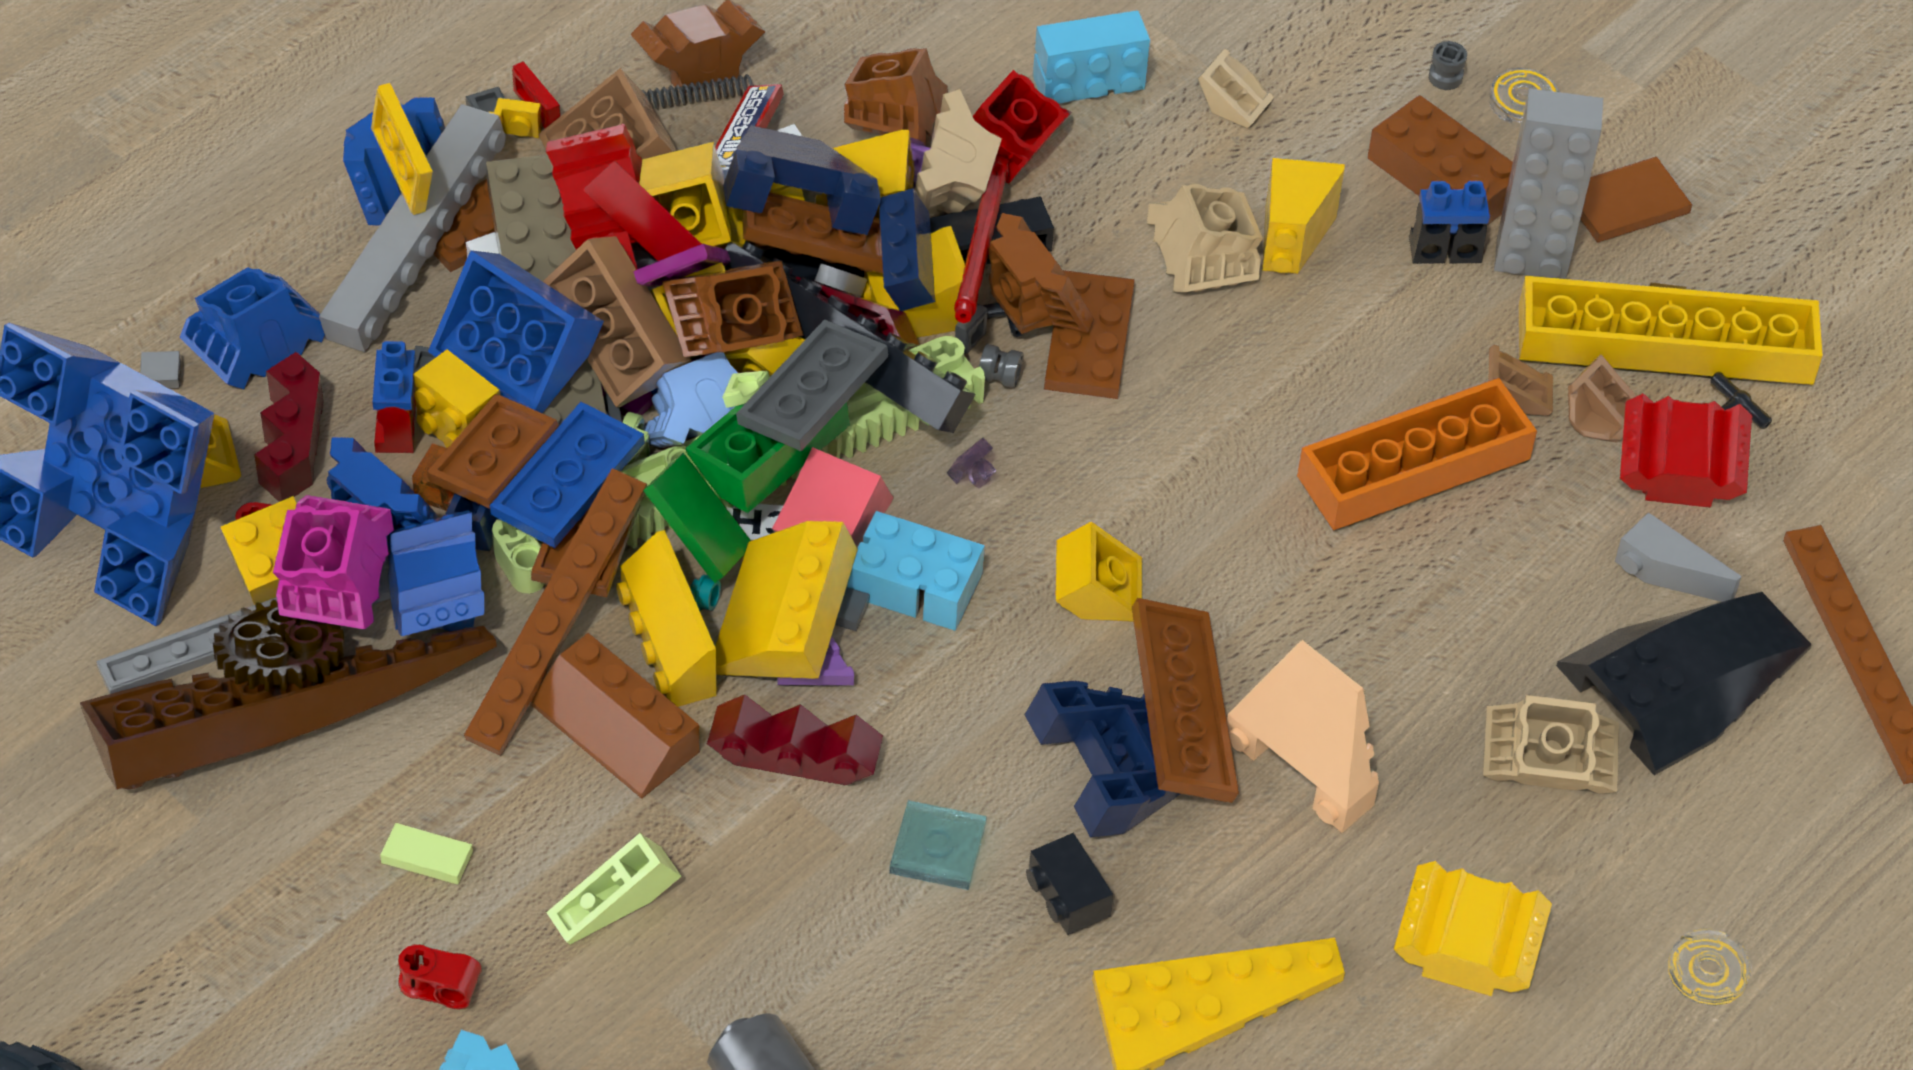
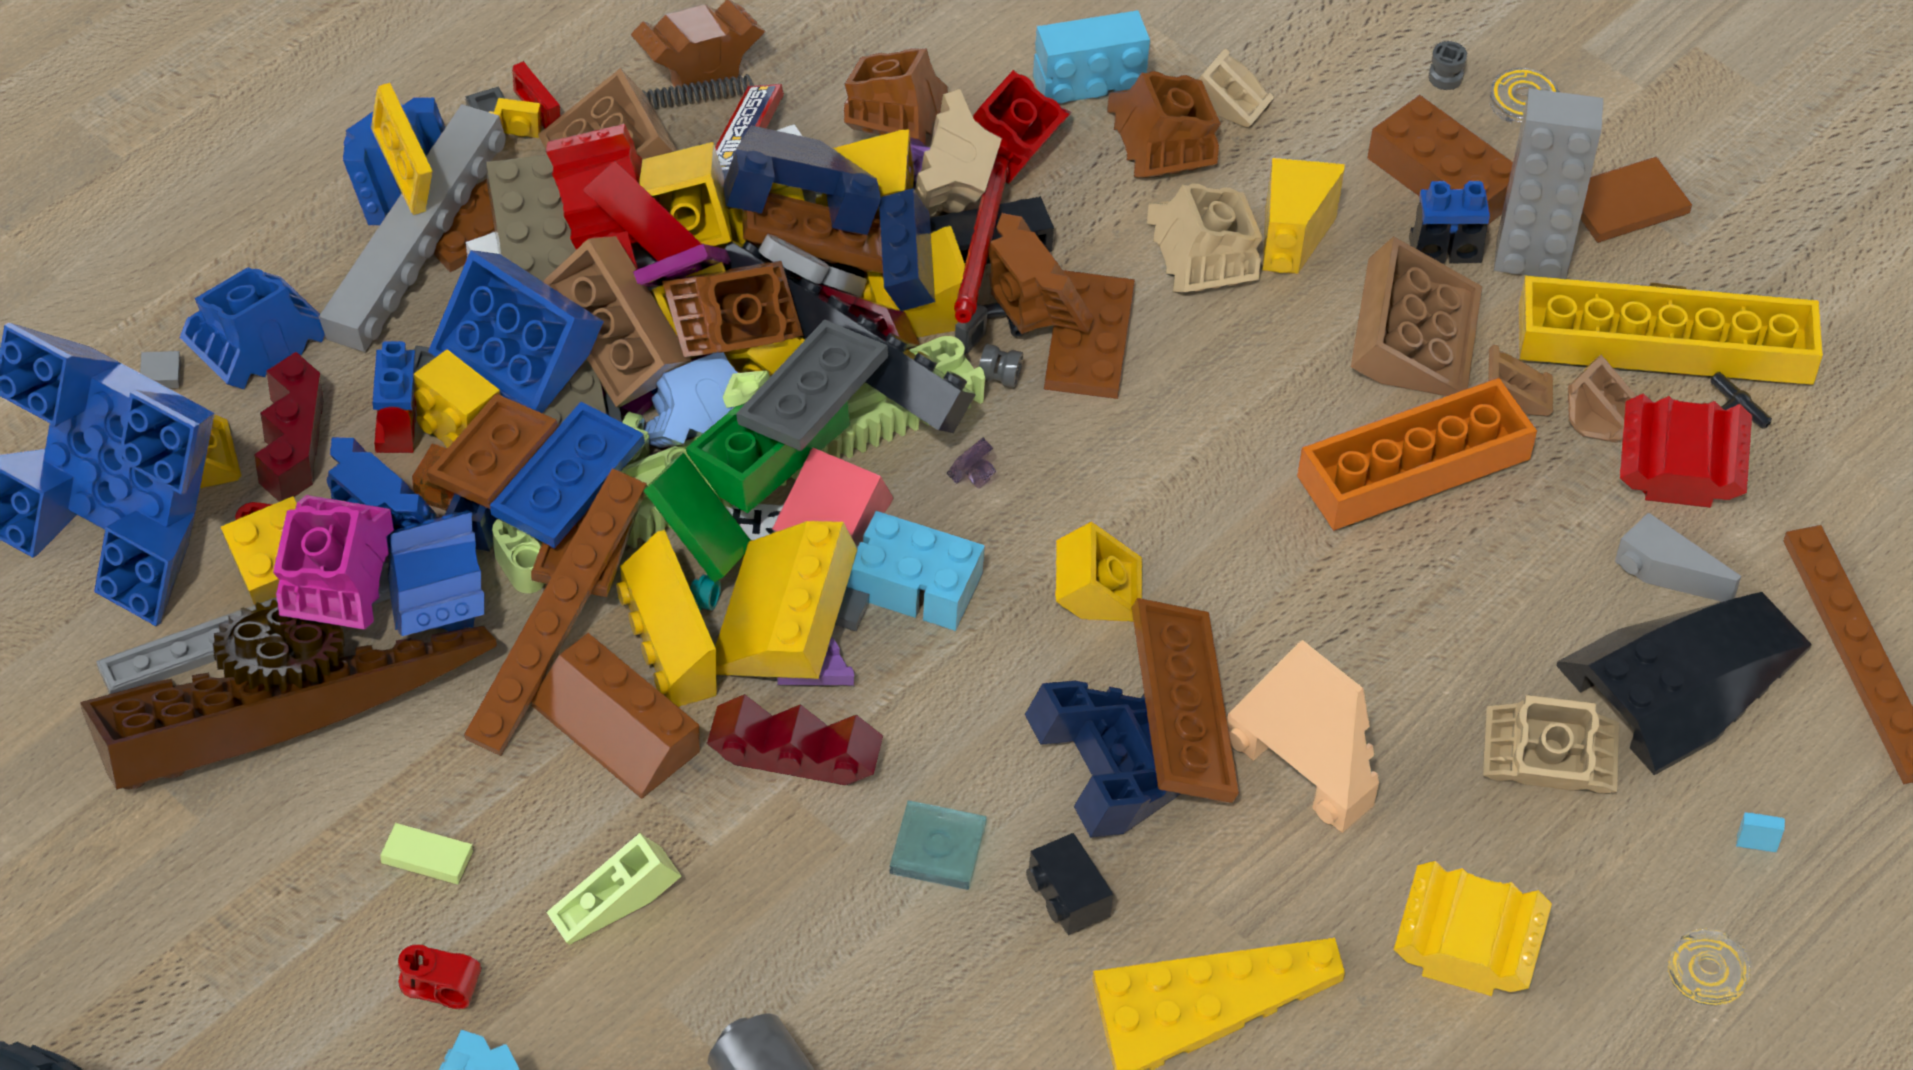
none -> light grey beam [758,234,830,284]
none -> dark orange slope [1107,71,1221,177]
none -> medium nougat slope [1351,236,1482,396]
none -> medium azure tile [1736,812,1785,852]

